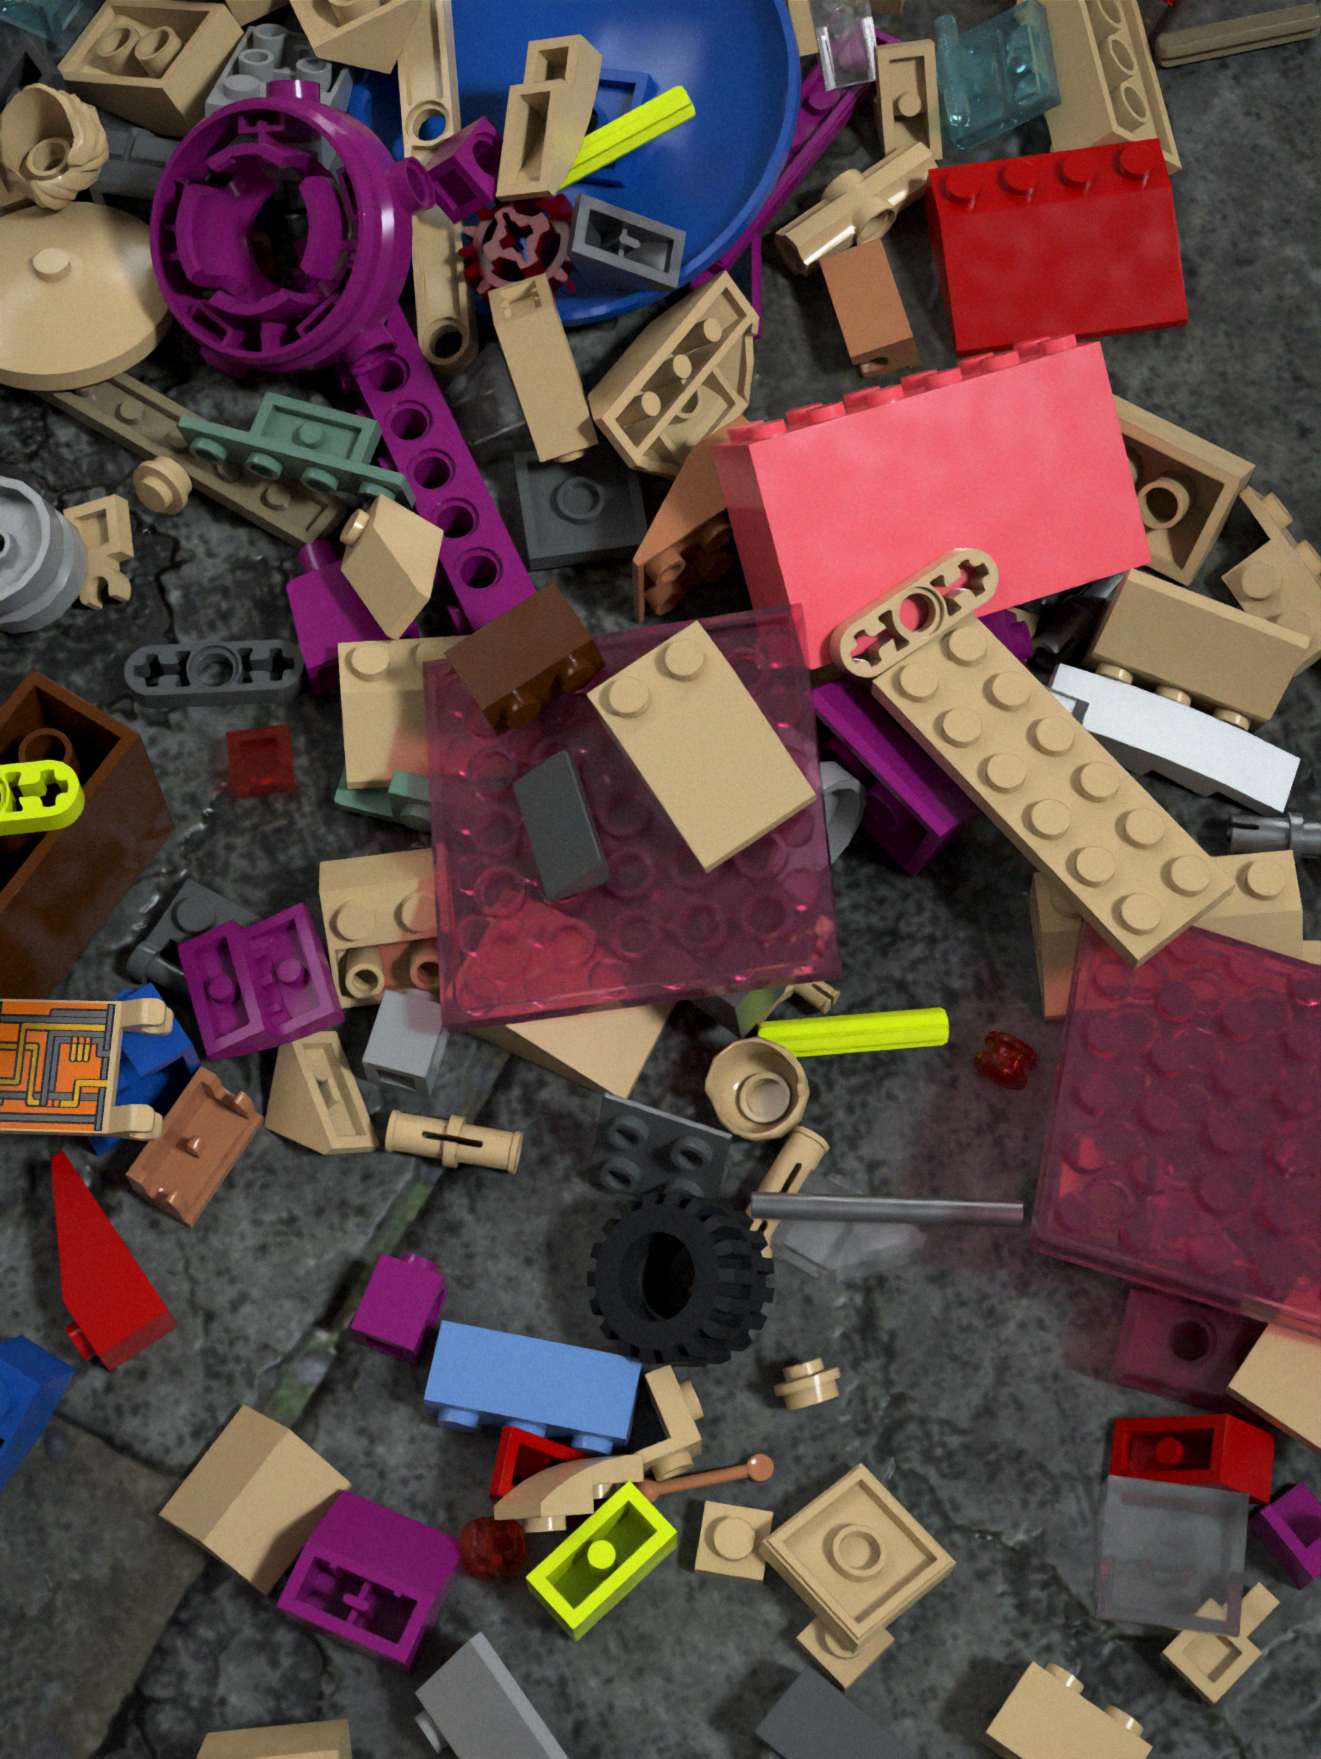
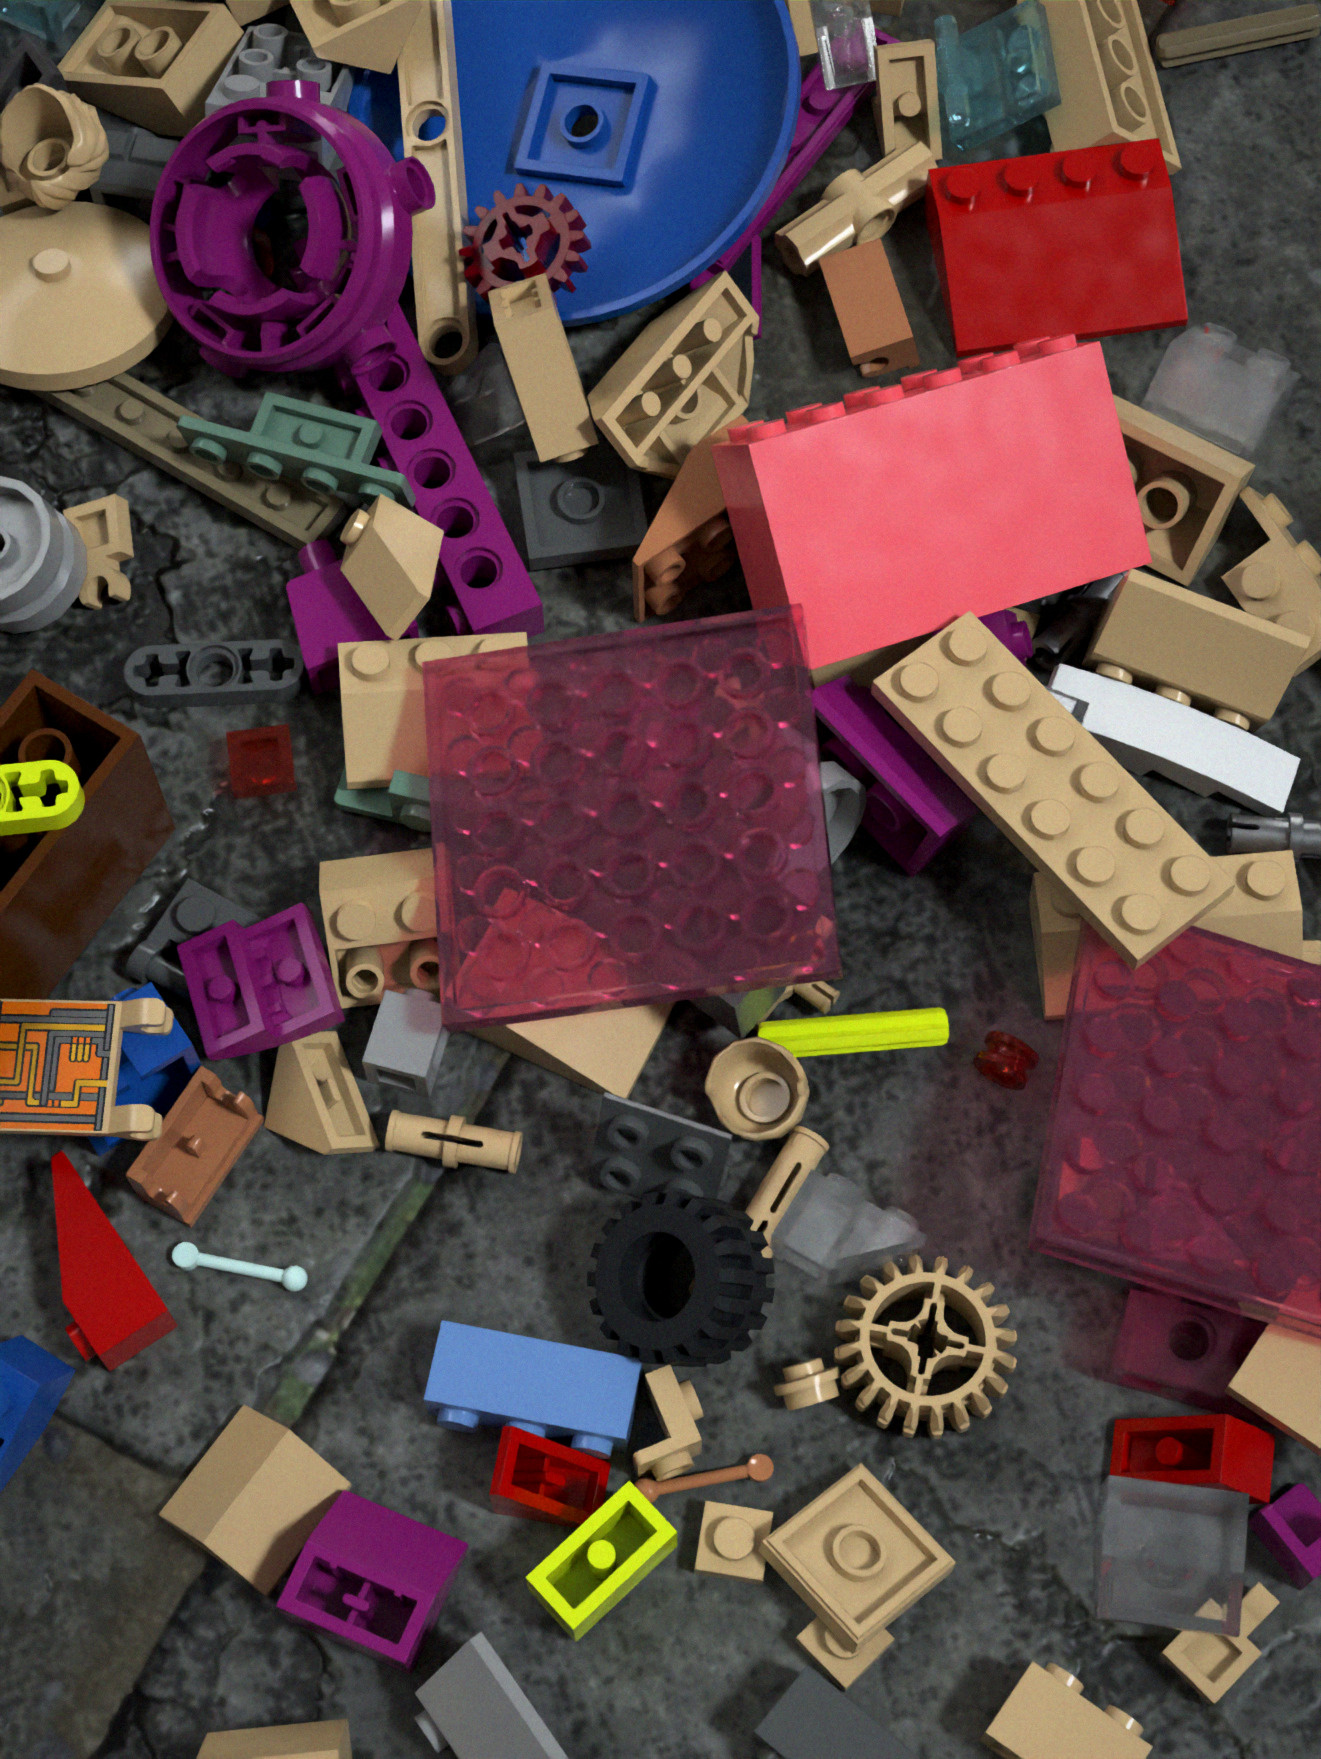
tan plate [133,456,192,515] -> none
magenta brick [350,1252,448,1367] -> none
magenta brick [425,116,503,225] -> none
reddish brown brick [444,582,606,736] -> none
clear red bush [459,1515,526,1581] -> none
tan slope [494,1453,644,1533] -> none
tan slope [496,34,603,202] -> none
dark grey slope [512,749,612,903] -> none
neon yellow axle [556,86,696,193] -> none
flat silver slope [566,193,686,292] -> none
tan slope [586,620,818,873] -> none
flat silver bar [751,1192,1023,1228] -> none
tan beam [829,548,999,678] -> none
none -> light aqua hinge [172,1242,308,1292]
none -> tan gear [834,1254,1017,1439]
none -> clear slope [1141,322,1302,460]

